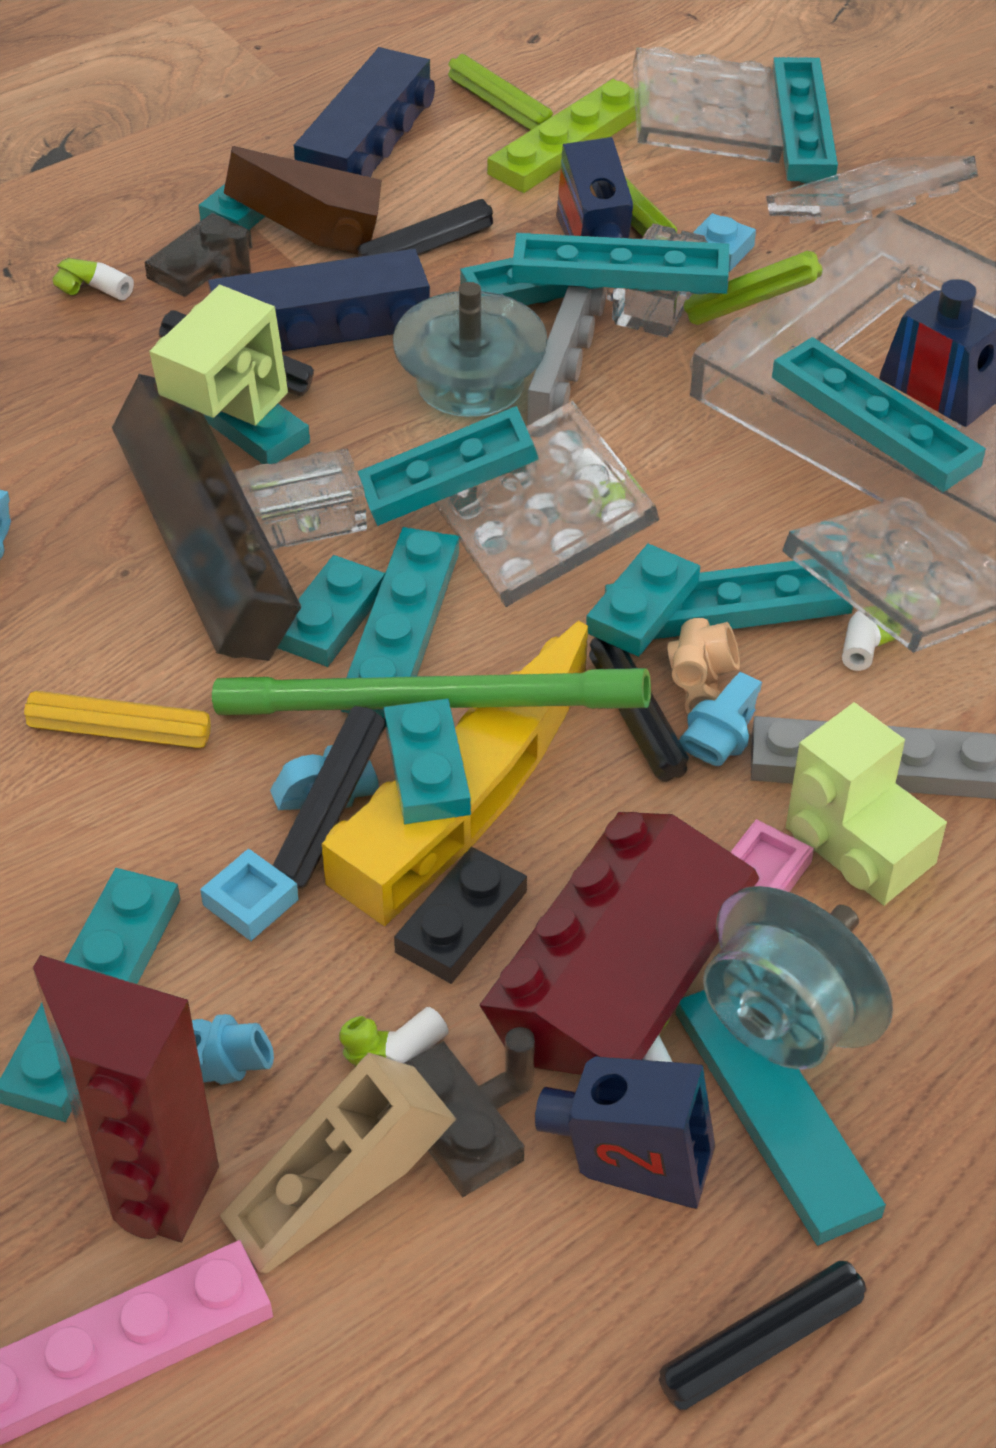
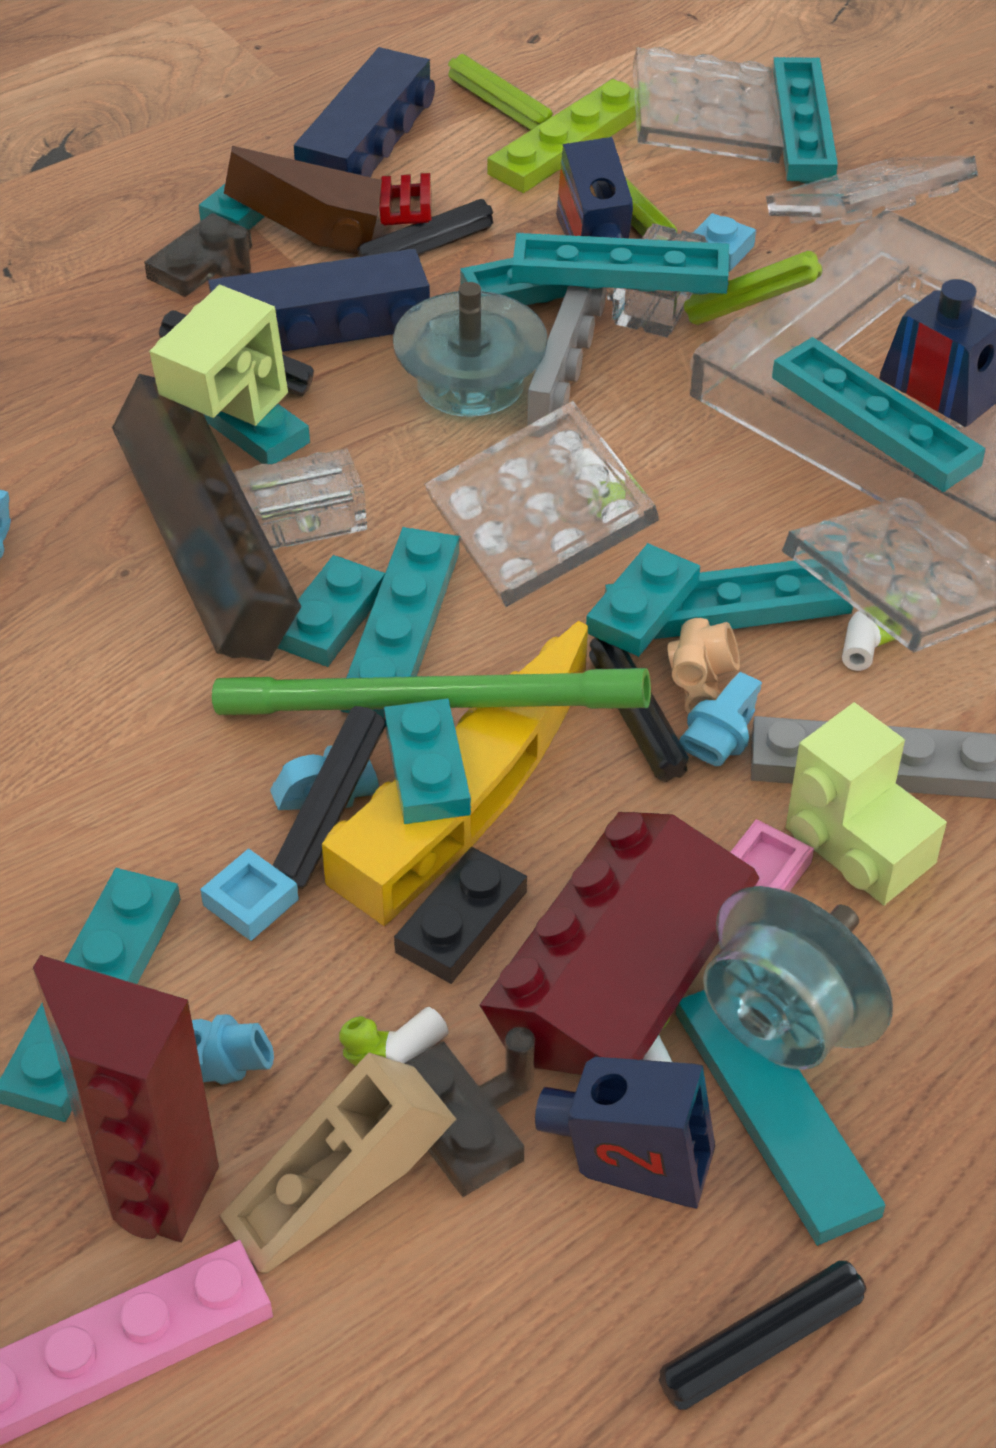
yellow axle [24,691,211,749] -> none
arm [53,258,134,301] -> none
teal plate [356,406,539,526] -> none
none -> red tile [379,173,432,226]

